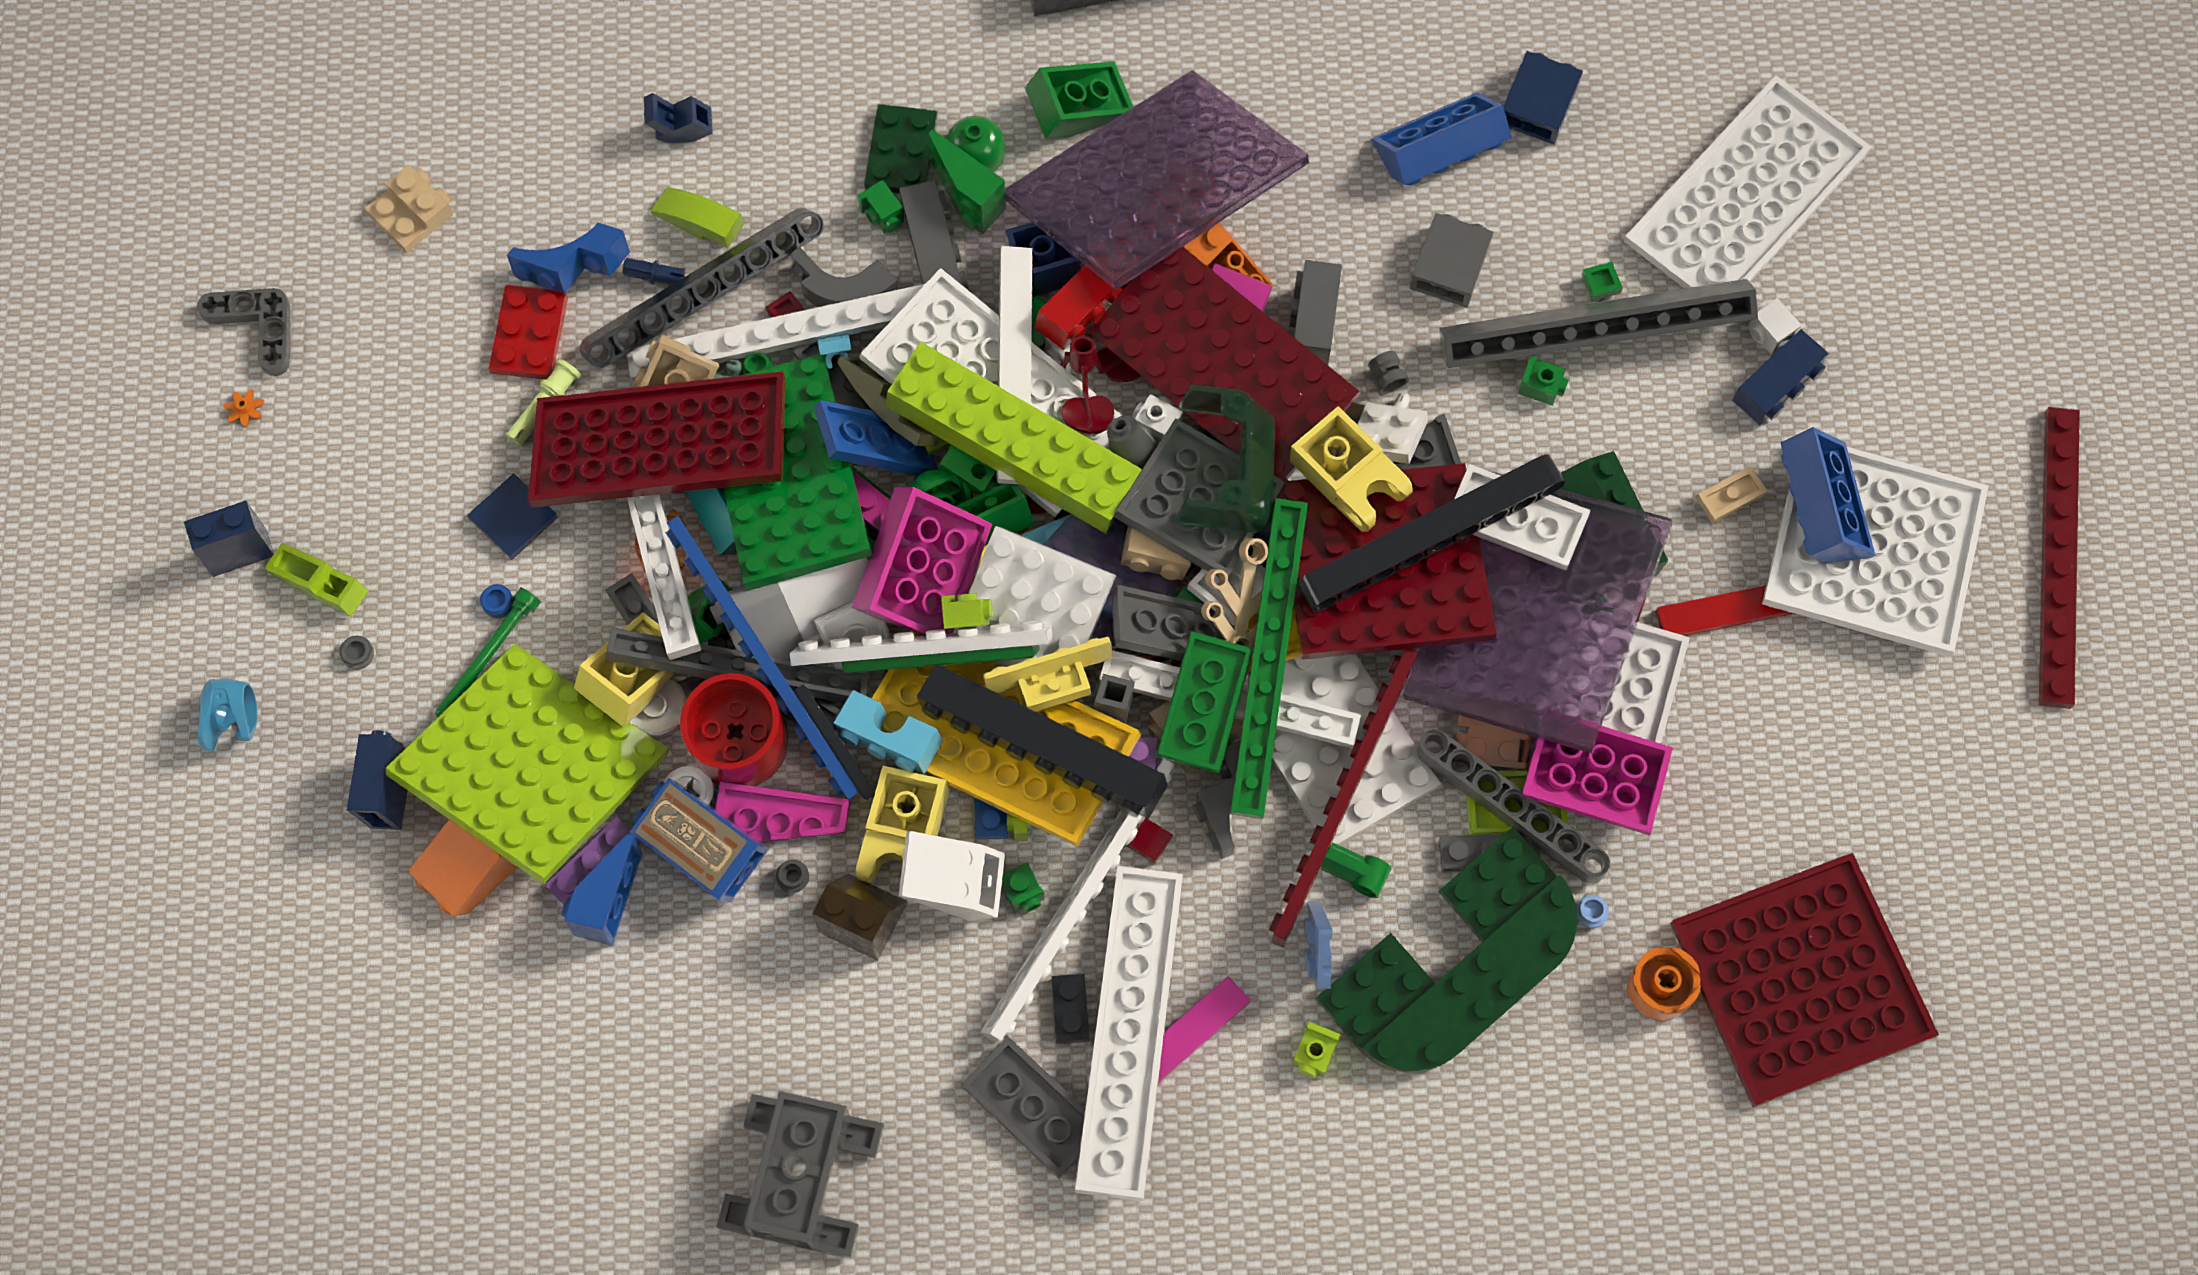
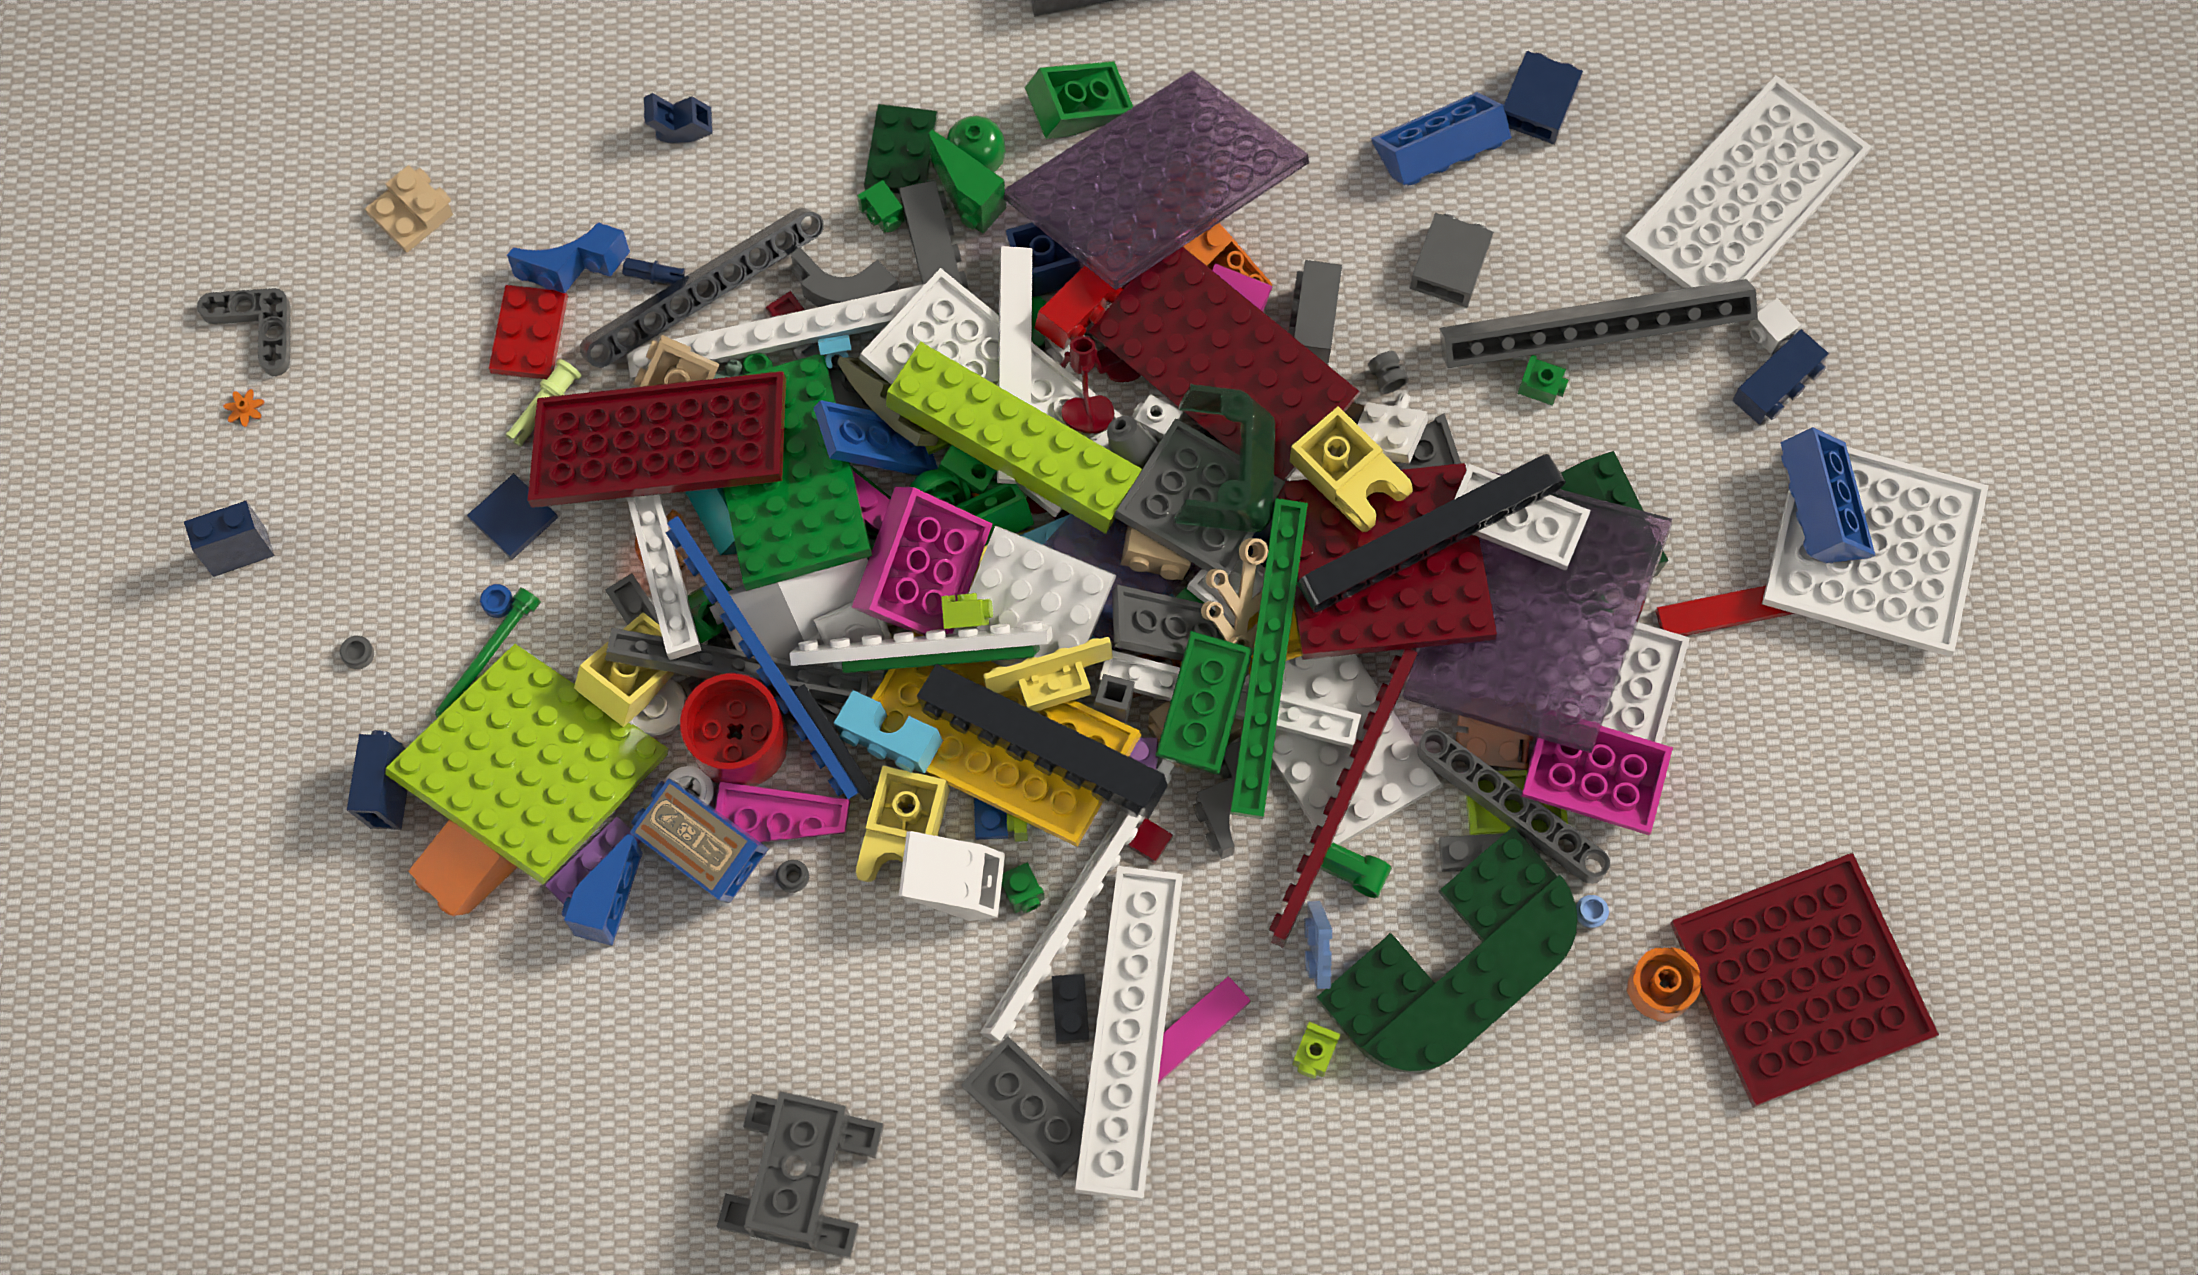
dark azure helmet [198,678,258,751] -> none
lime slope [264,543,369,617] -> none
lime slope [651,187,744,249] -> none
dark brown slope [812,873,908,961] -> none
green plate [1581,261,1623,301] -> none
tan plate [1695,466,1768,524] -> none
dark red plate [2039,407,2080,709] -> none

